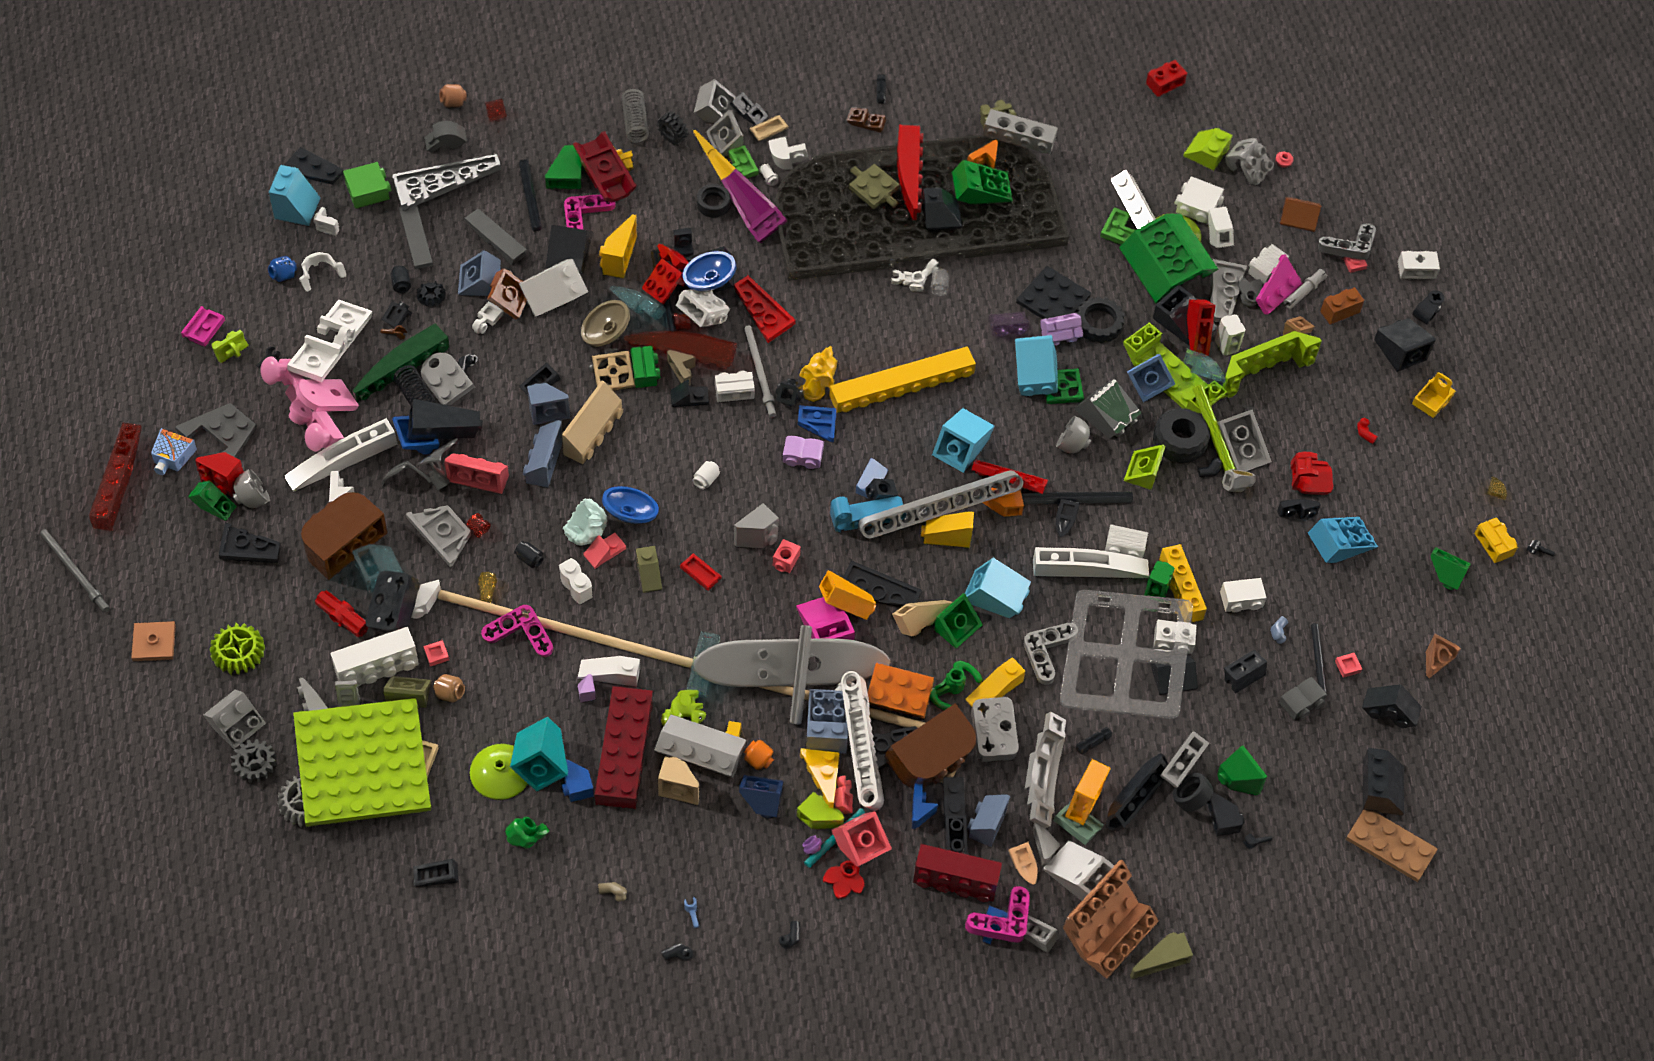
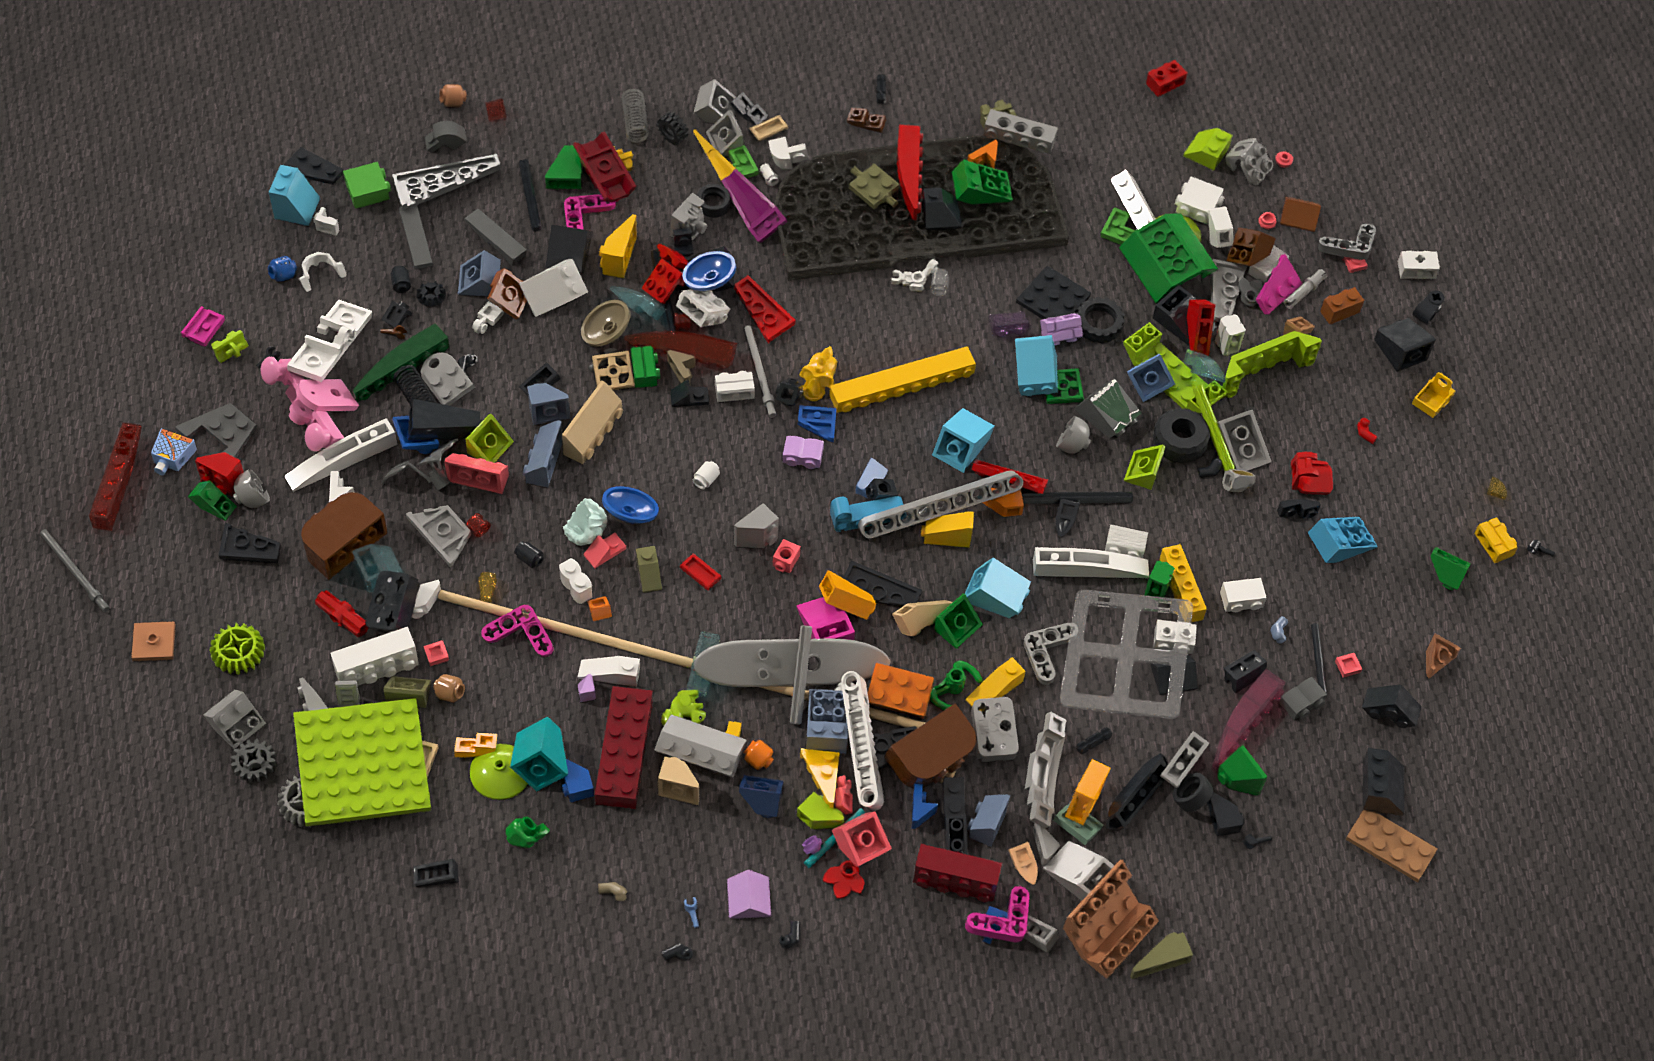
none -> light orange slope [454,733,497,757]
none -> lime slope [465,414,514,463]
none -> orange slope [587,596,612,621]
none -> light grey brick [670,193,707,240]
none -> lavender slope [727,870,771,919]
none -> clear pink slope [1211,669,1286,771]
none -> reddish brown slope [1227,227,1276,267]
none -> coral plate [1258,212,1276,229]

